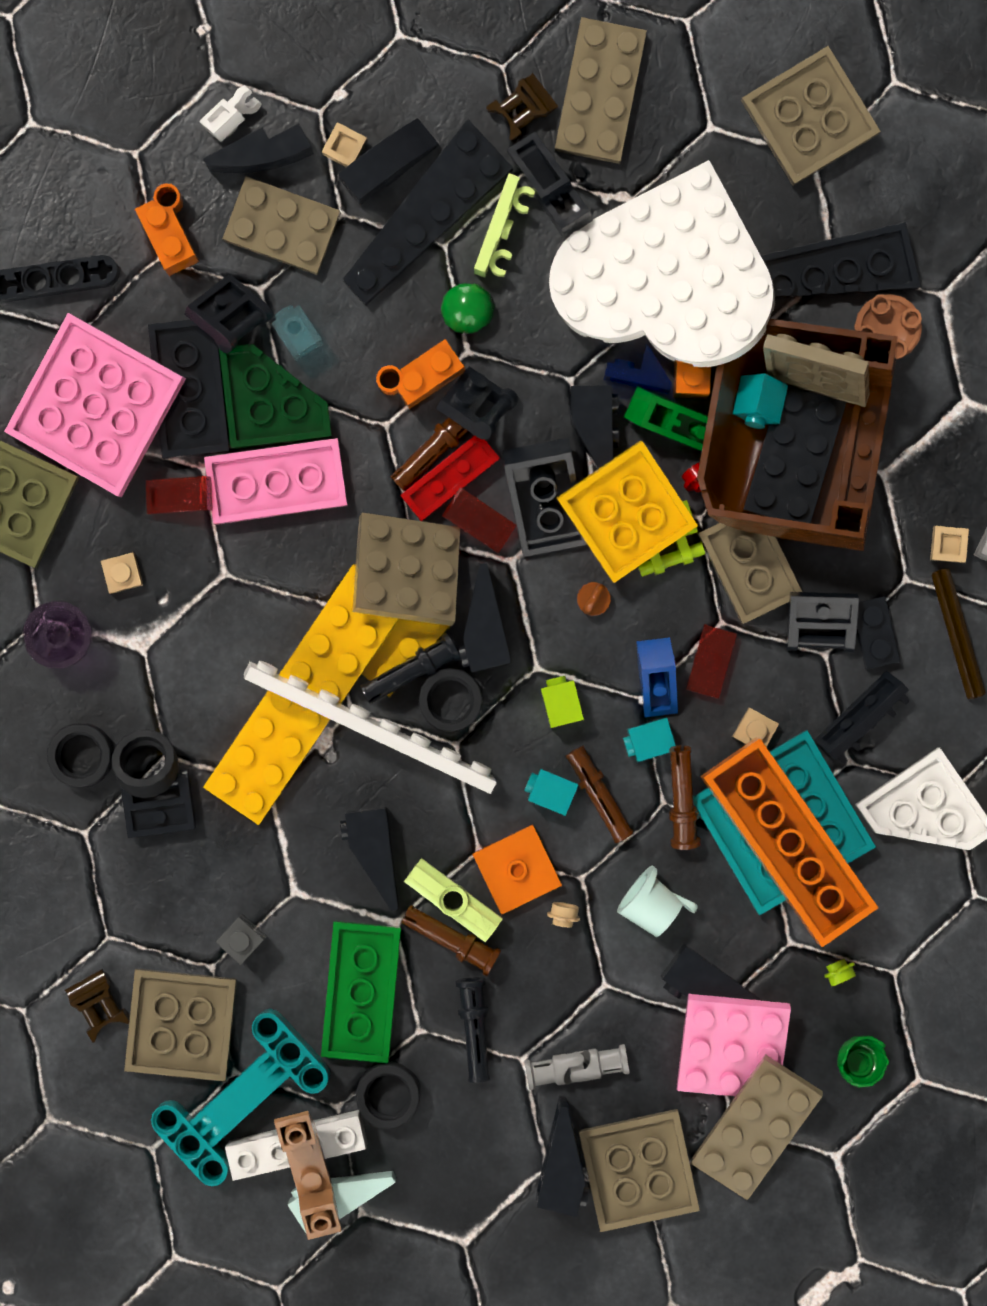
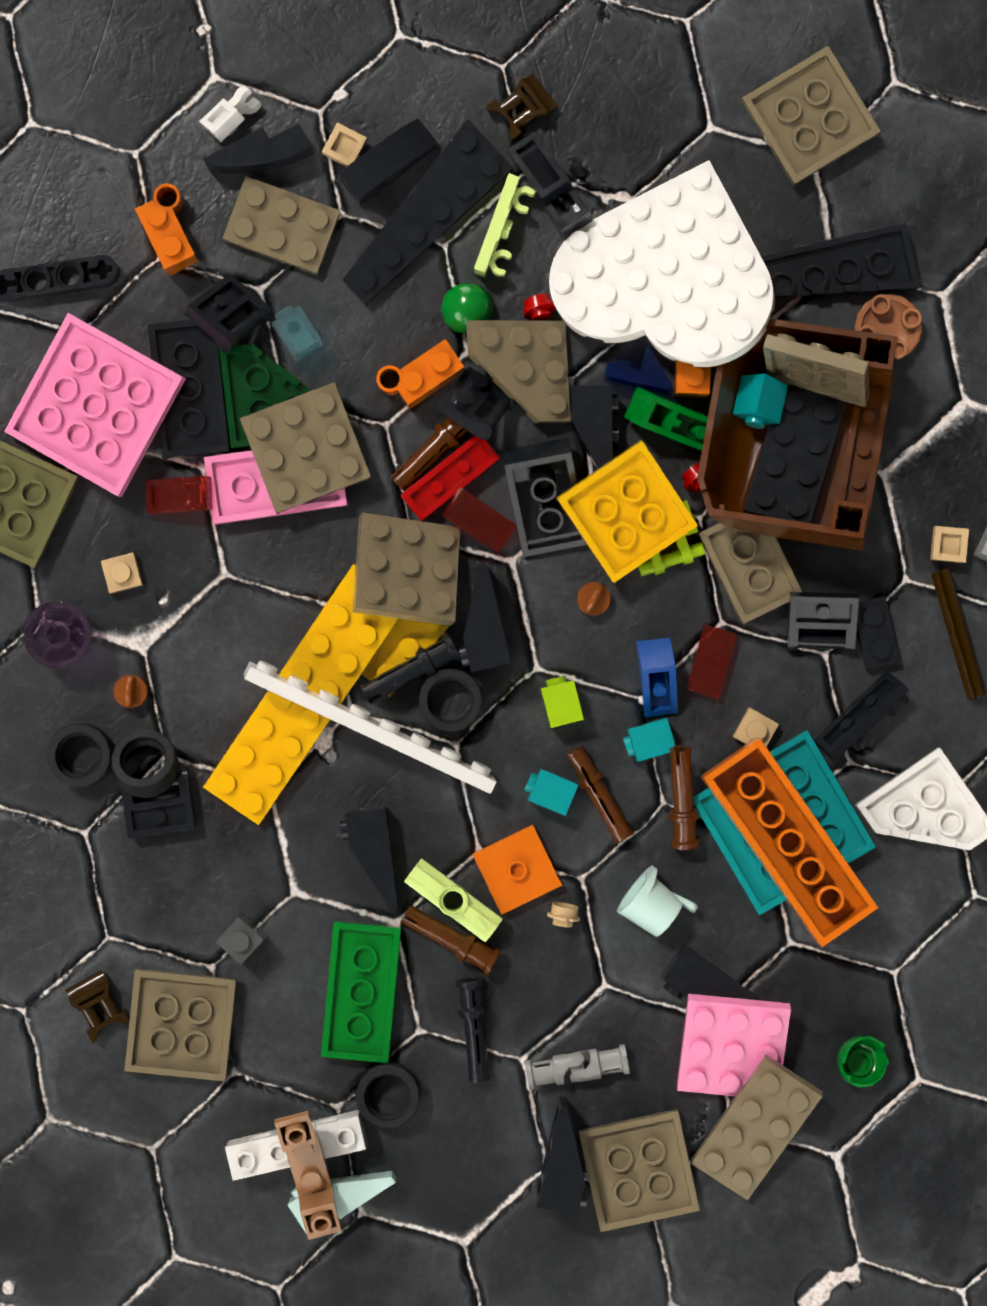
teal beam [151,1009,330,1186] -> none
dark tan plate [554,17,647,164] -> none
lime plate [824,958,856,986] -> none
none -> dark orange tile [113,675,149,708]
none -> dark tan plate [240,382,371,514]
none -> dark tan plate [466,320,571,423]
none -> red plate [523,294,556,321]

